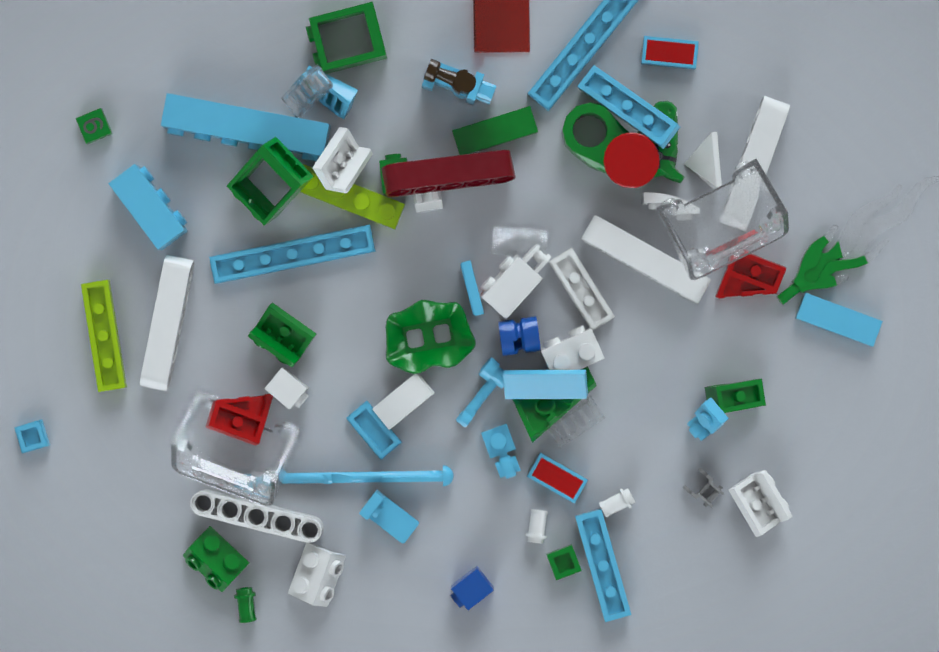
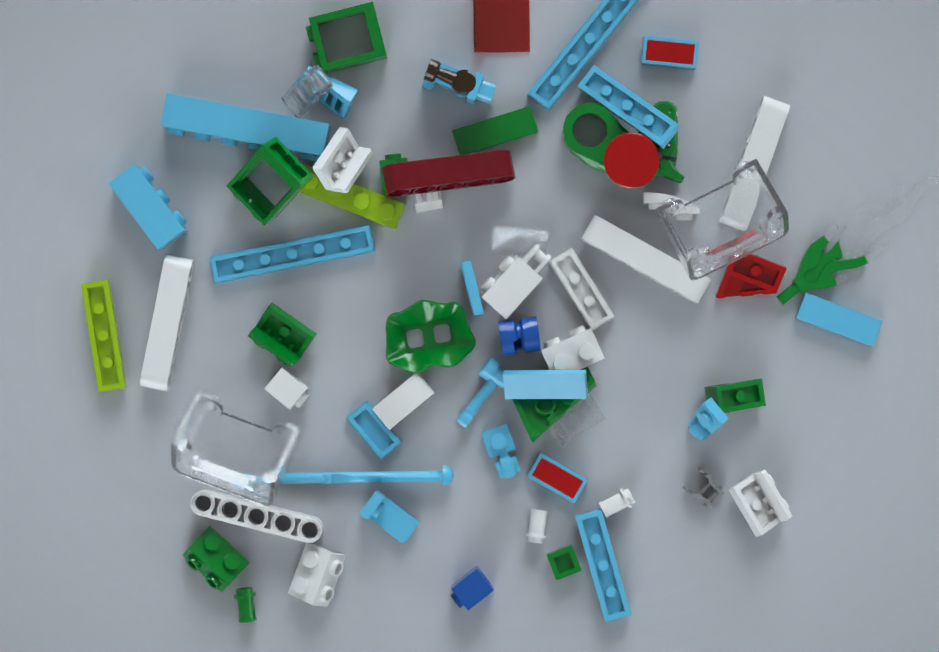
medium azure tile [14,419,50,454] -> none
green tile [76,108,113,144] -> none
red wing [205,394,273,446] -> none
white slope [684,132,722,189] -> none

